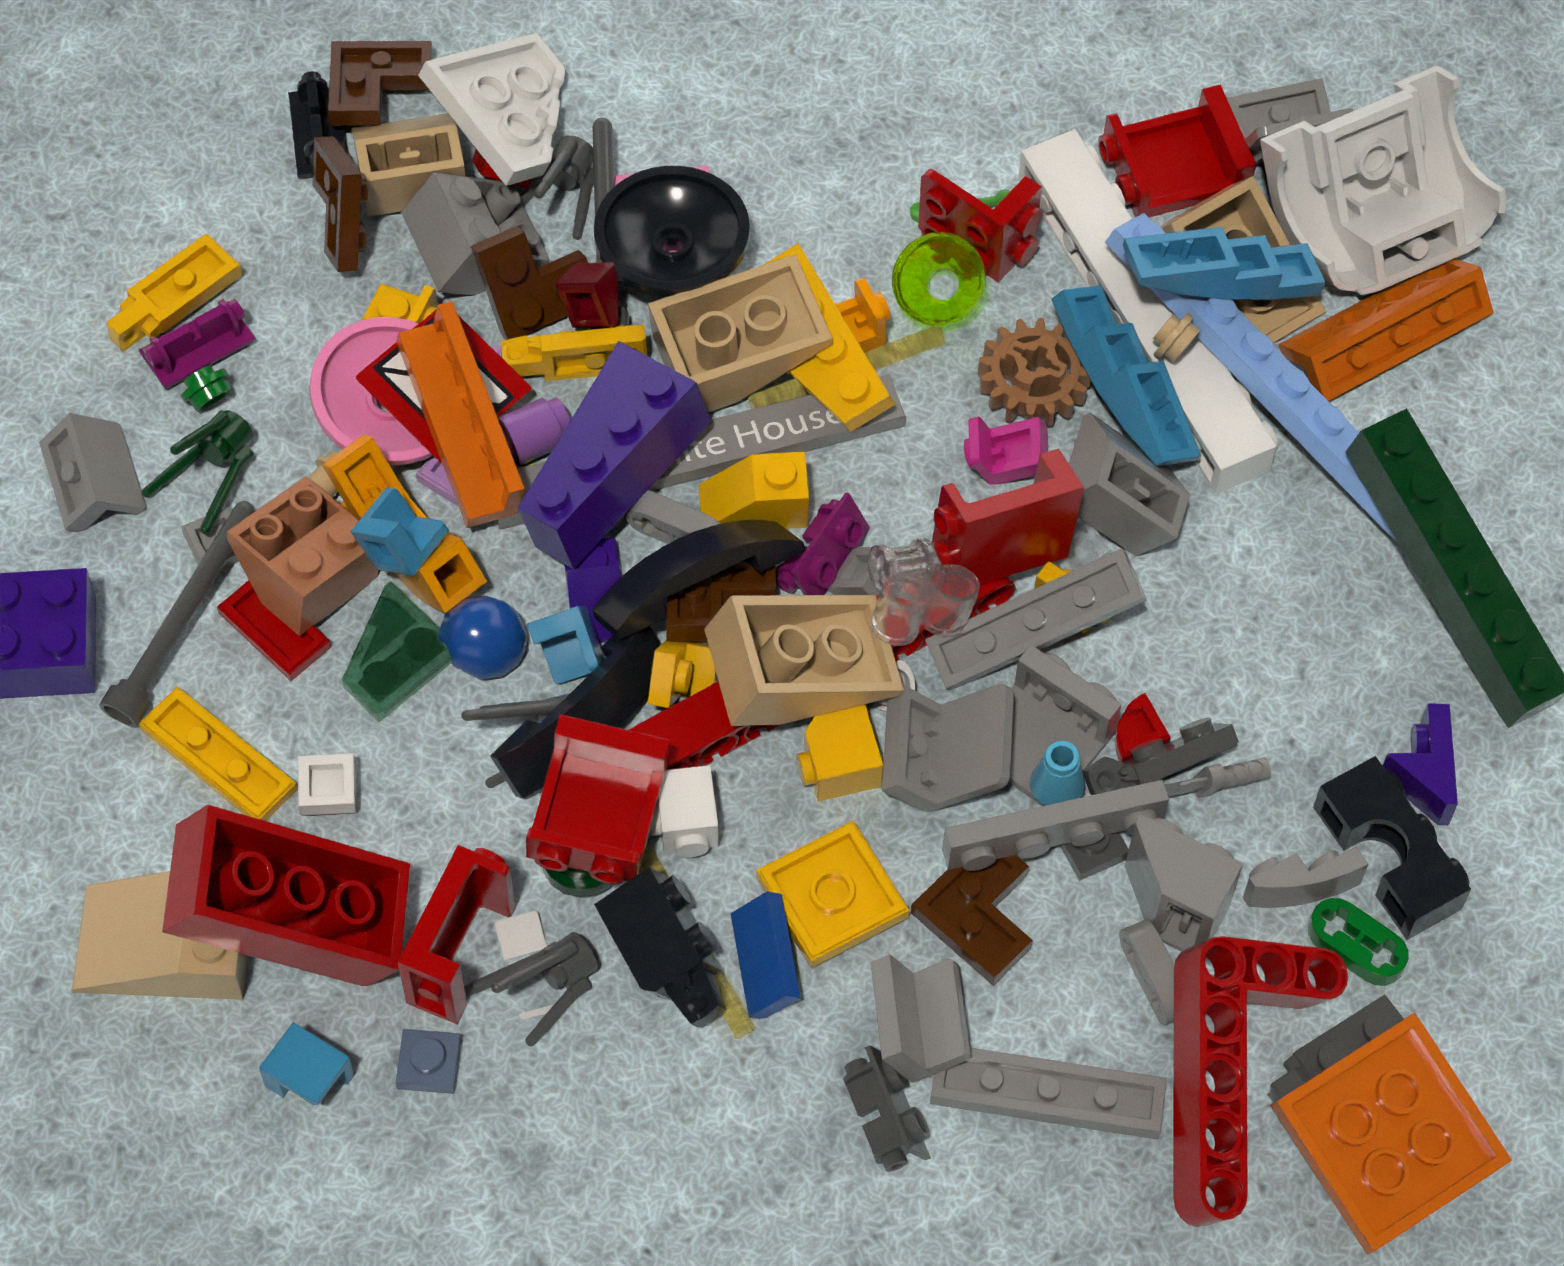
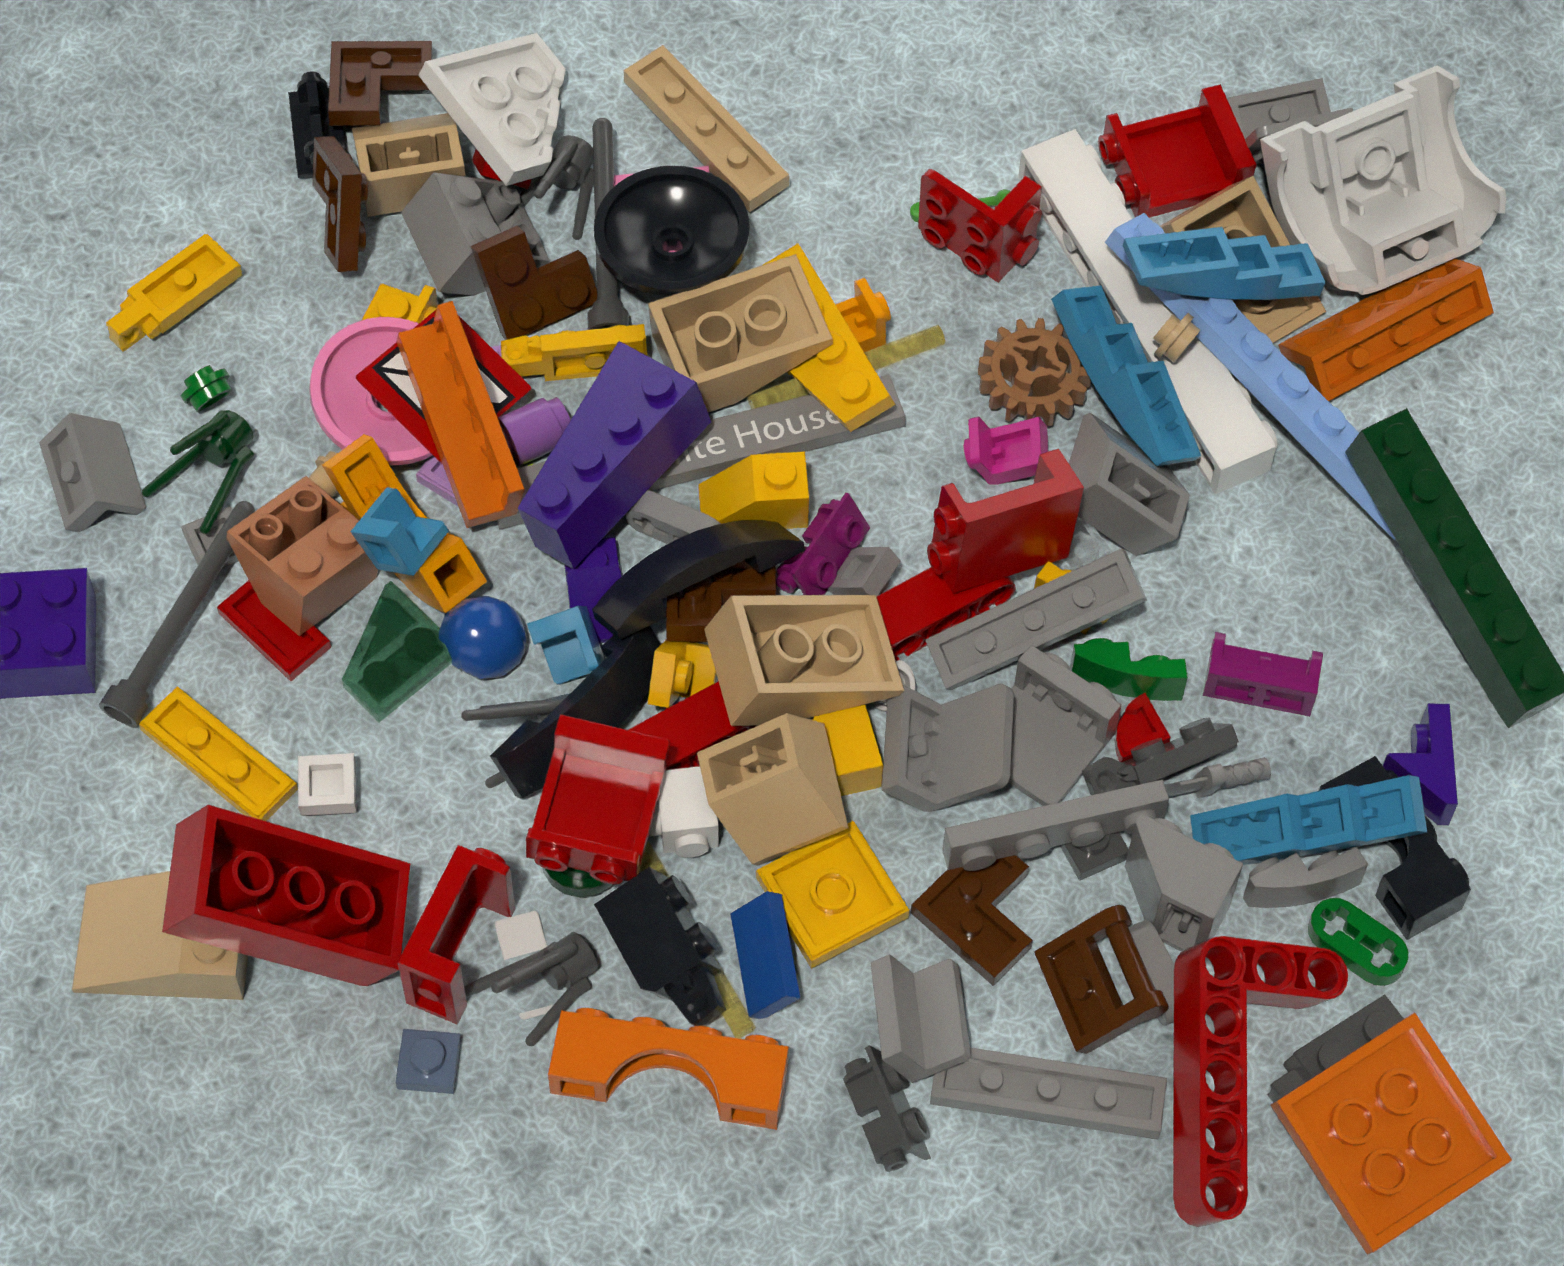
magenta hinge [139,299,256,390] -> none
dark azure panel [259,1022,354,1105] -> none
dark red slope [555,262,618,328] -> none
clear piece [868,537,980,646] -> none
clear neon green piece [892,232,986,327] -> none
medium azure cone [1030,741,1085,806] -> none
none -> orange arch [548,1008,789,1130]
none -> tan plate [624,45,789,212]
none -> tan slope [697,713,848,865]
none -> reddish brown plate [1034,905,1169,1054]
none -> green slope [1070,638,1188,701]
none -> dark azure slope [1190,775,1427,865]
none -> magenta hinge [1203,632,1323,717]

